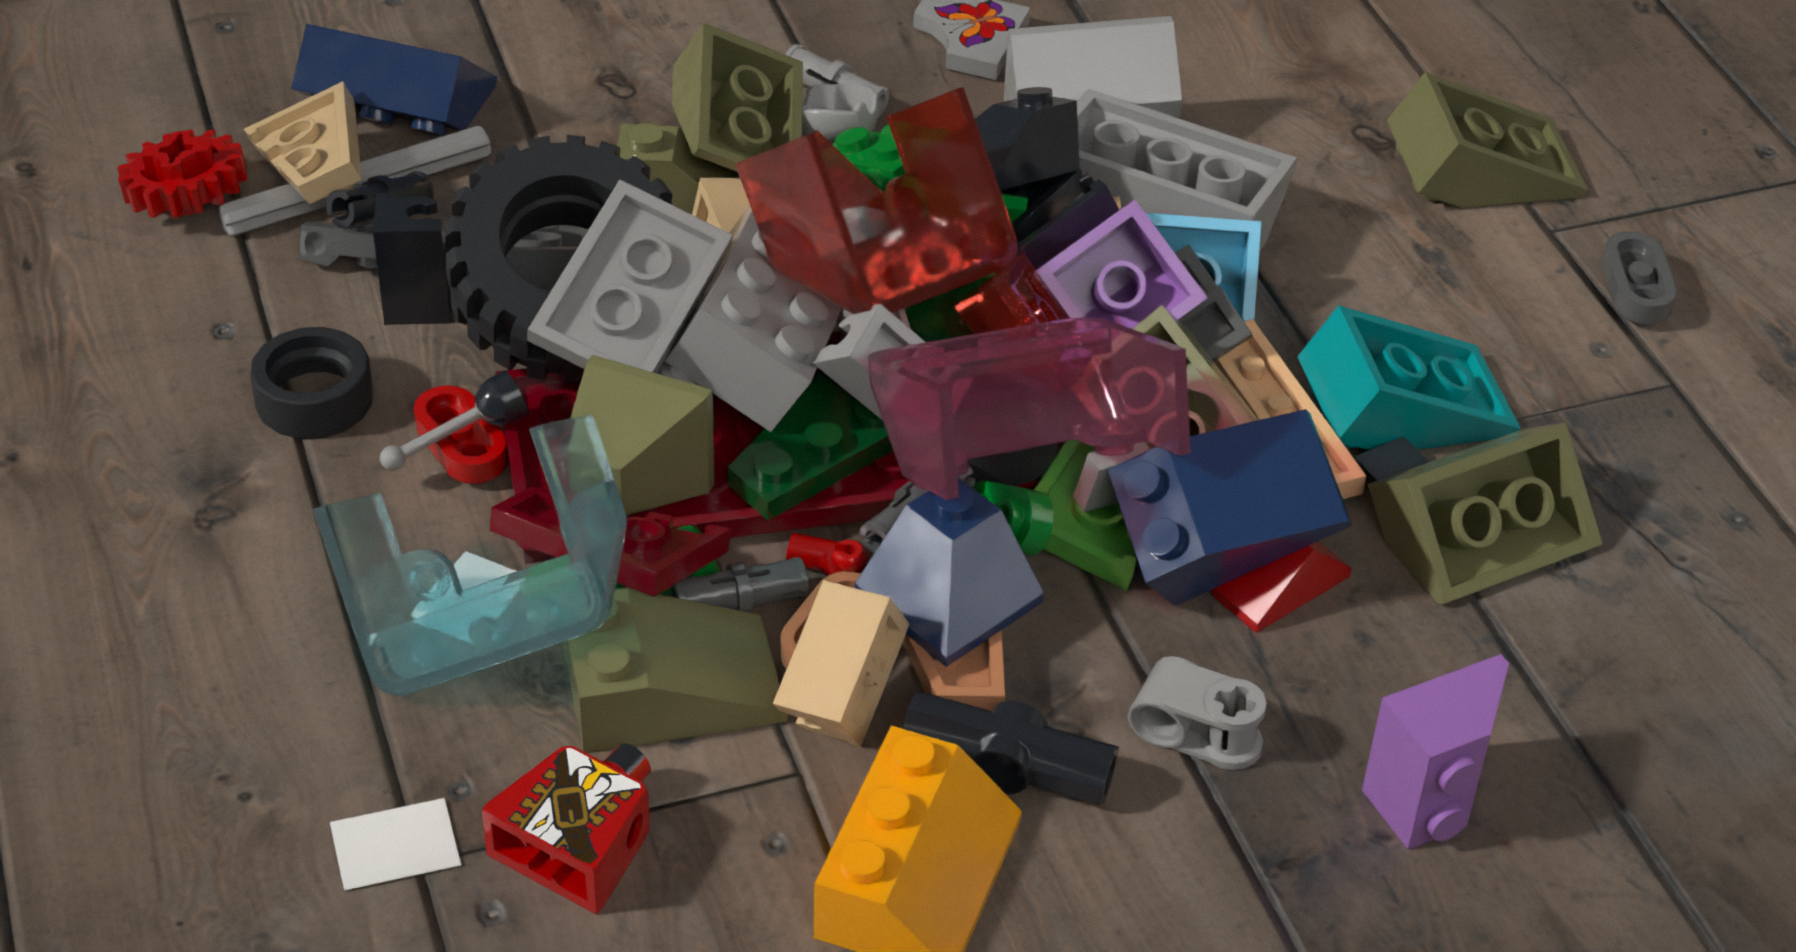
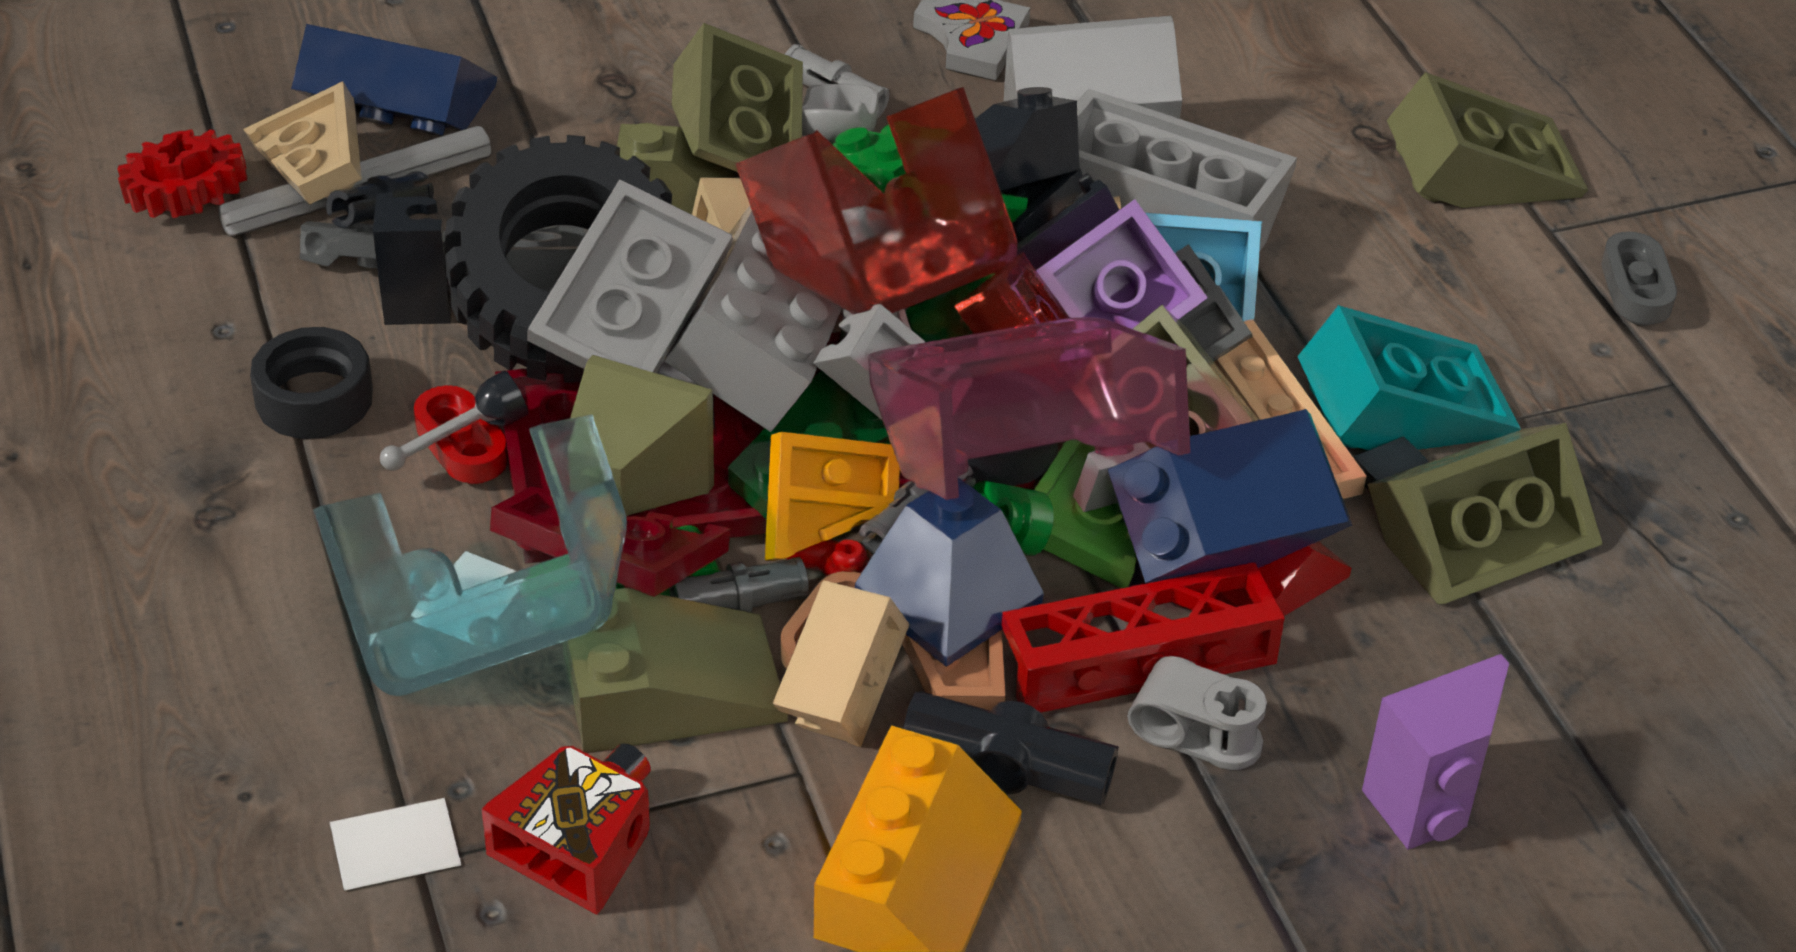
none -> light orange wing [765,432,901,561]
none -> red fence [1001,562,1285,713]

